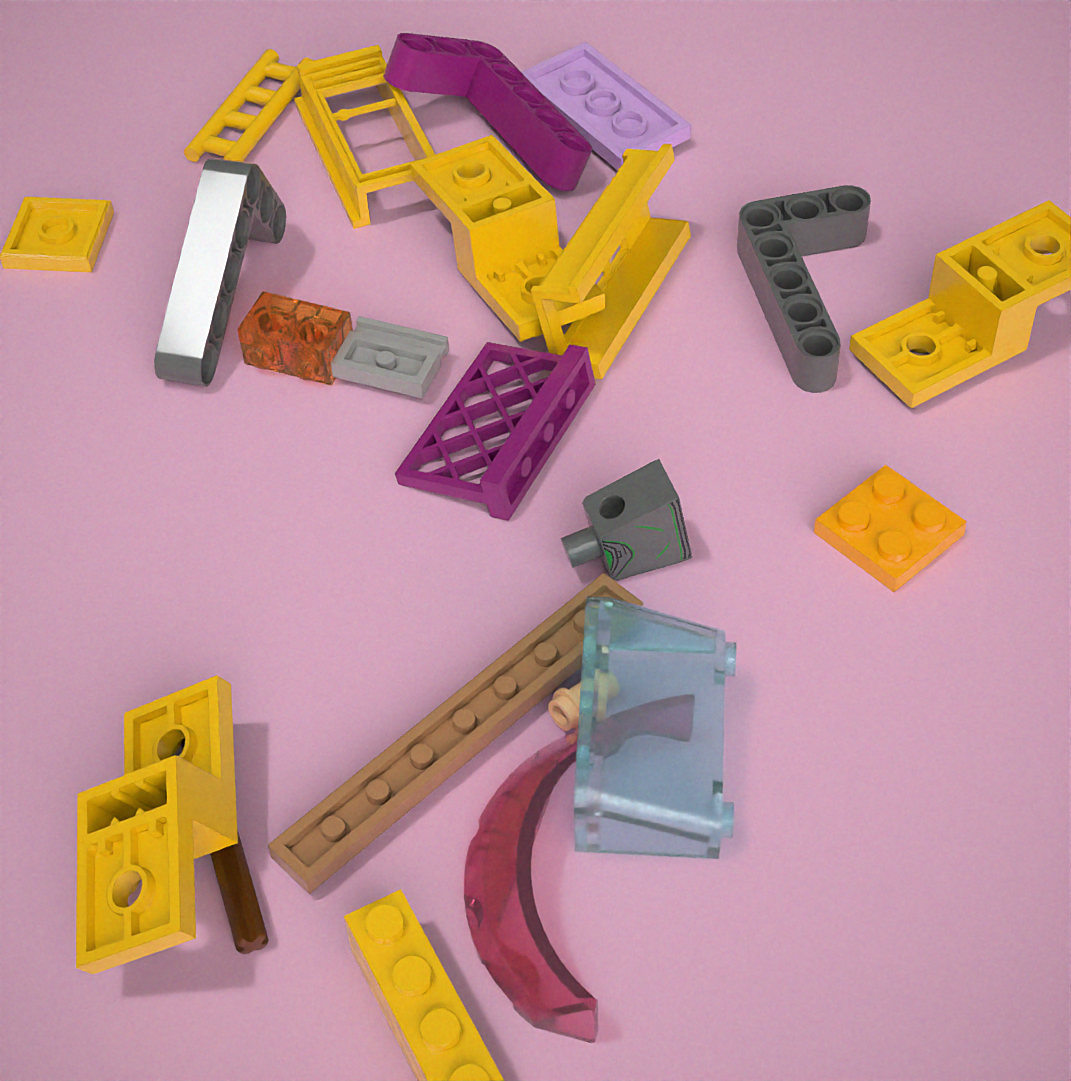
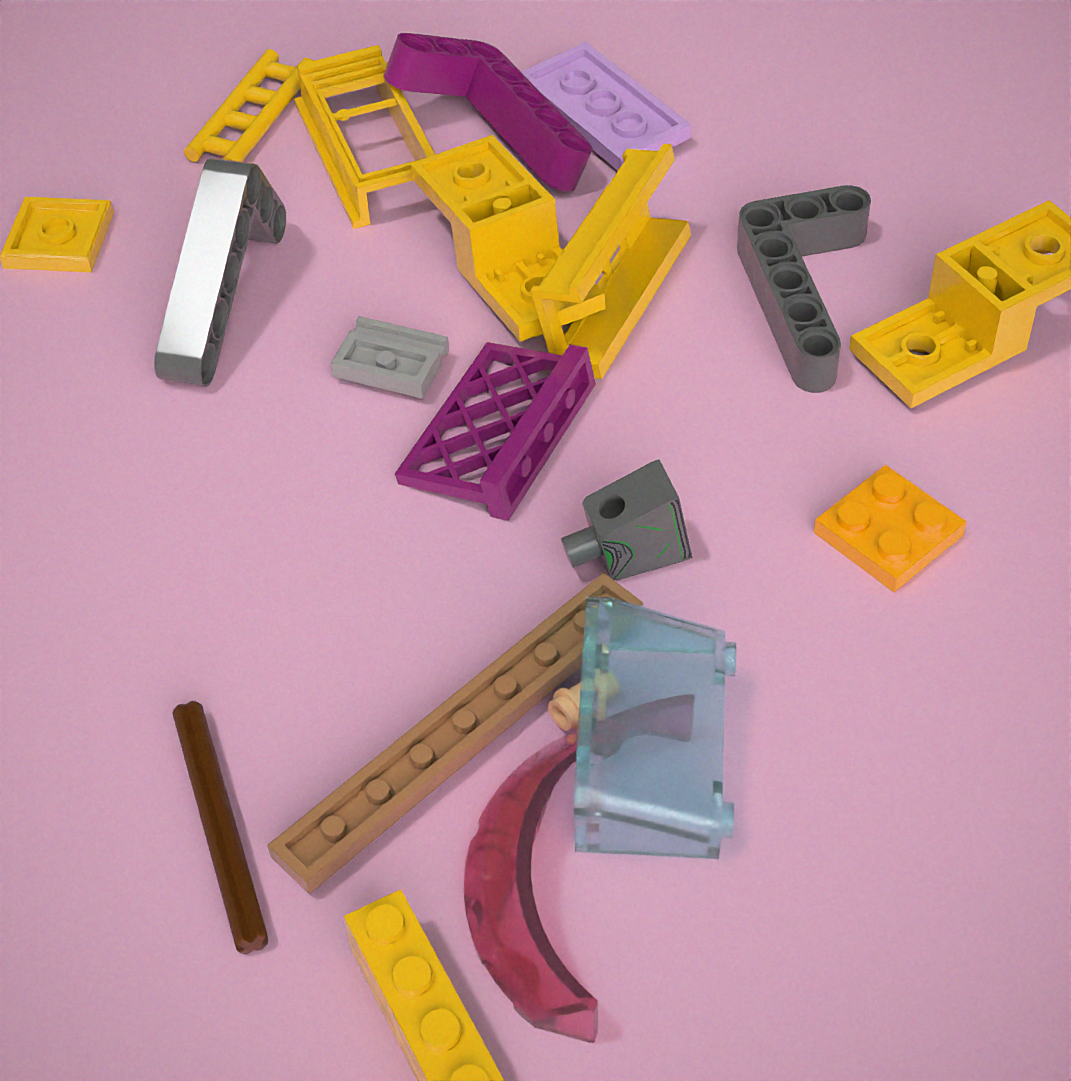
yellow bracket [76,675,238,975] -> none
clear orange brick [237,291,353,386] -> none

